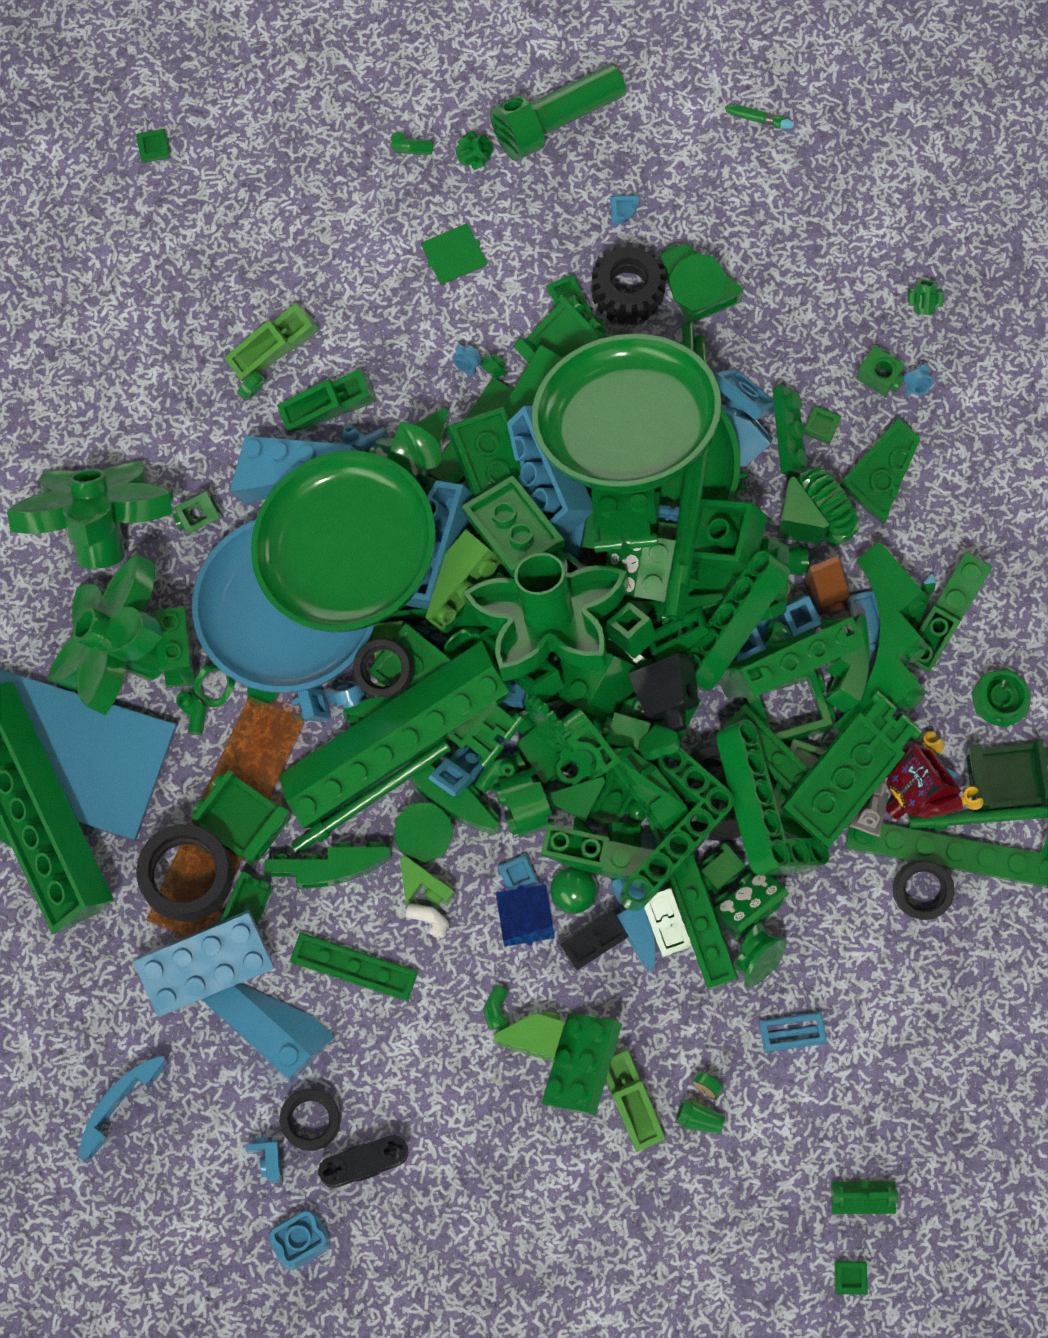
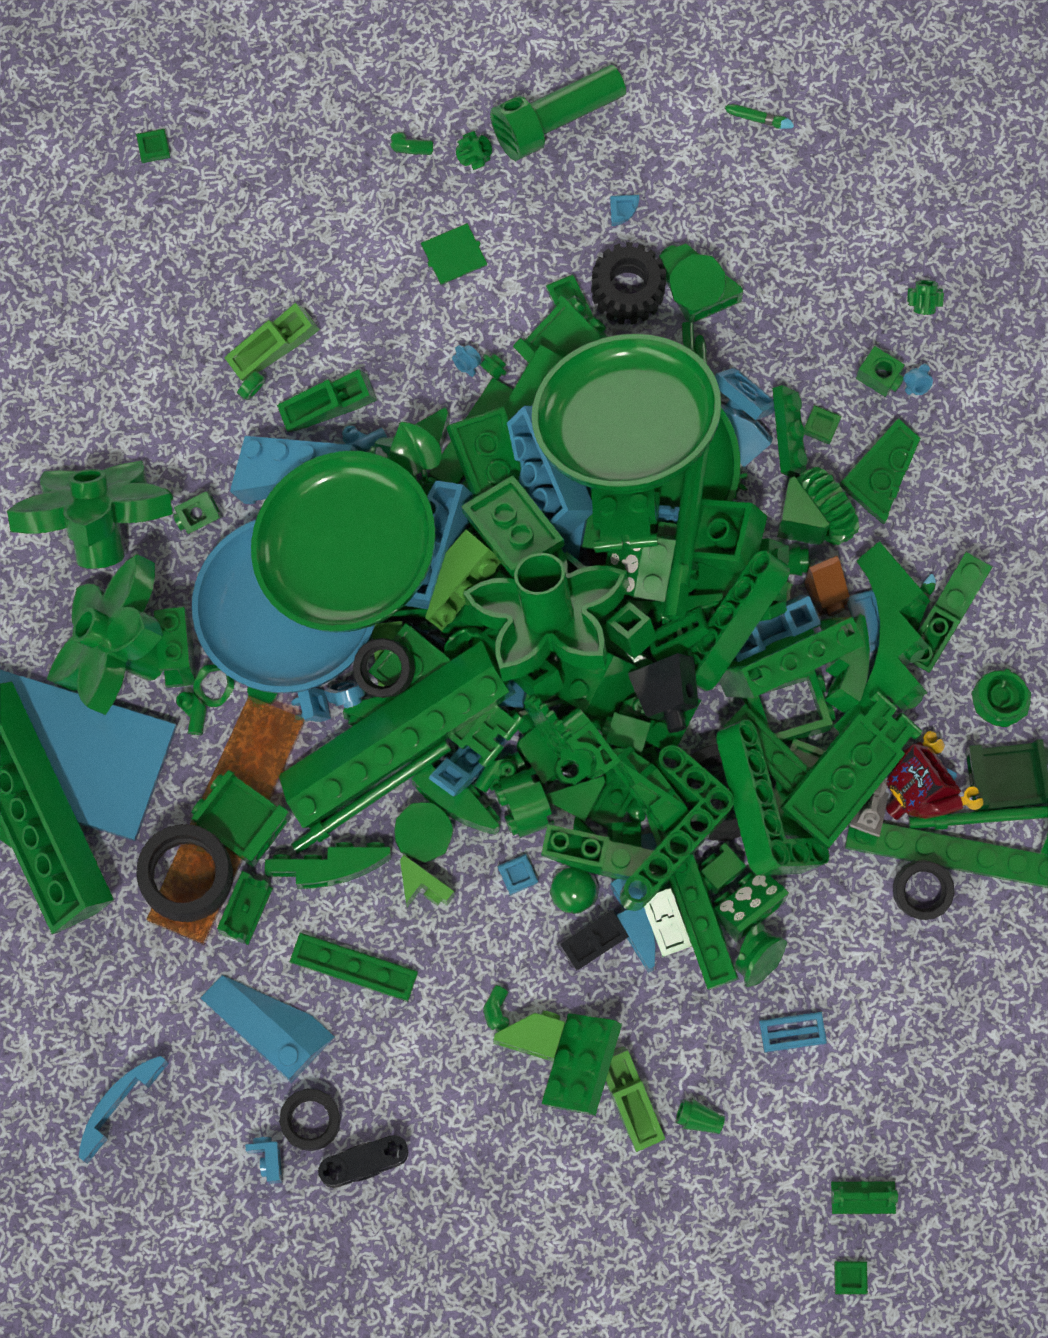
dark azure plate [132,910,275,1017] -> none
dark azure piece [268,1209,331,1271] -> none
white arm [406,903,449,938] -> none
clear blue piece [495,884,555,947] -> none
green tile [638,724,681,760] -> none
green tile [691,1071,724,1100] -> none
green hinge [764,620,790,647] -> none

